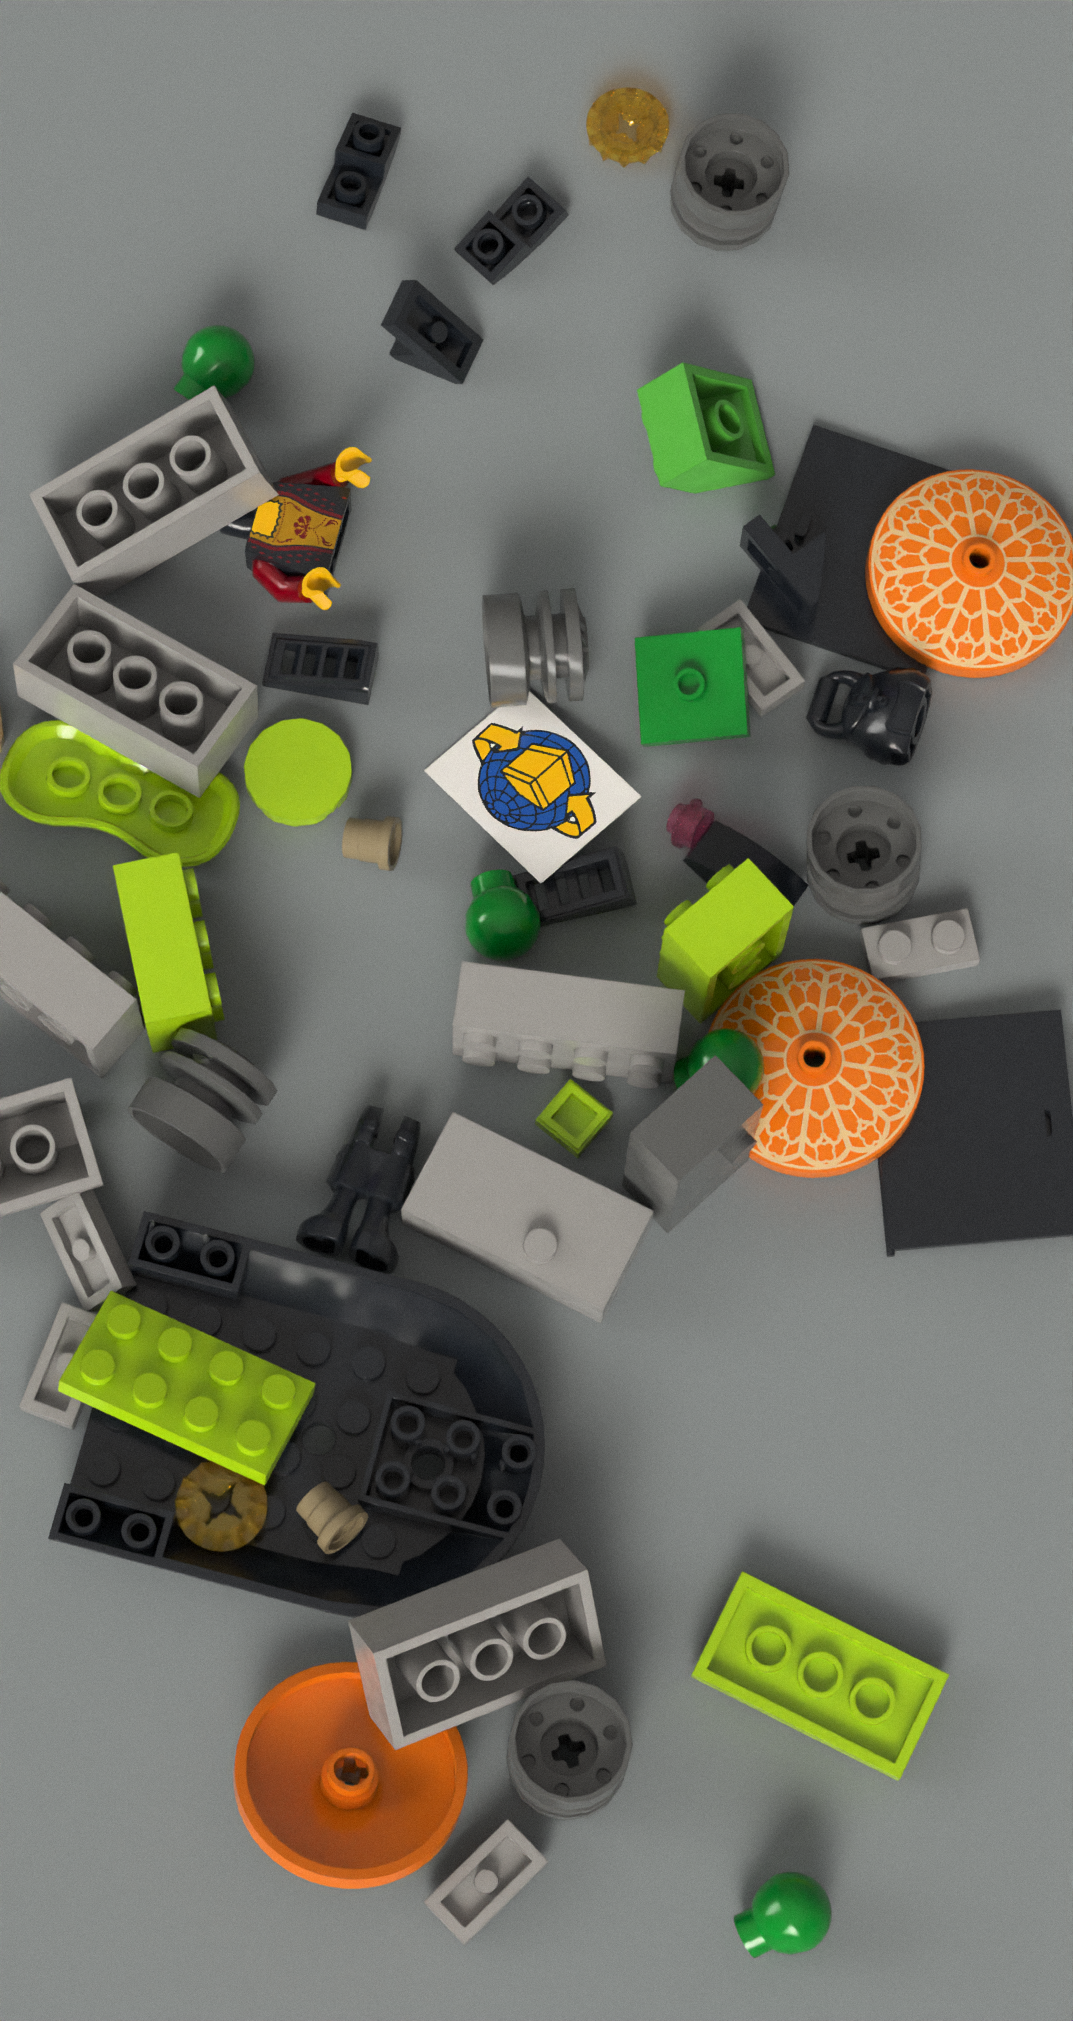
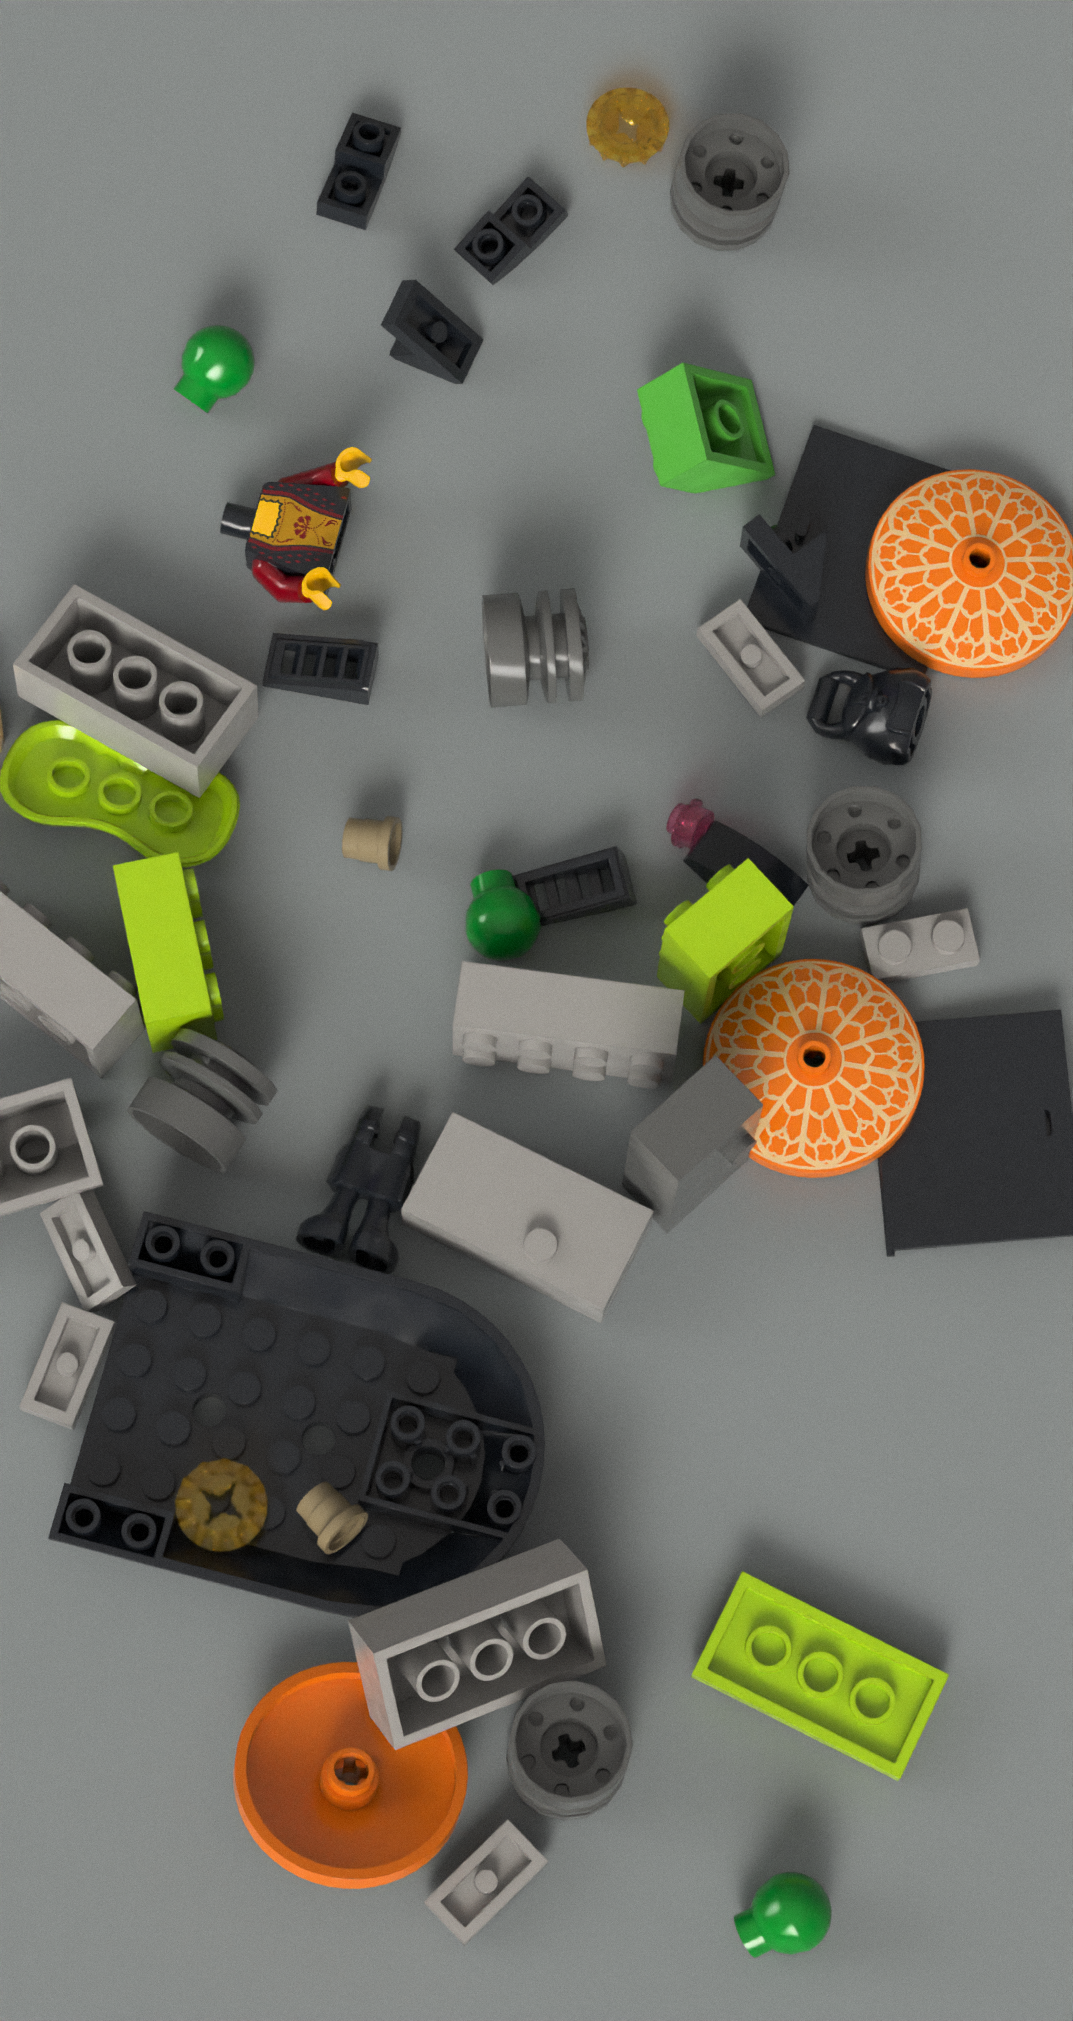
light grey brick [29,386,279,598] -> none
lime plate [58,1291,316,1485] -> none
lime tile [244,718,352,827] -> none
sticker [424,691,642,883] -> none
lime tile [535,1078,613,1159] -> none
green plate [634,627,751,747] -> none
green piece [674,1028,764,1094] -> none

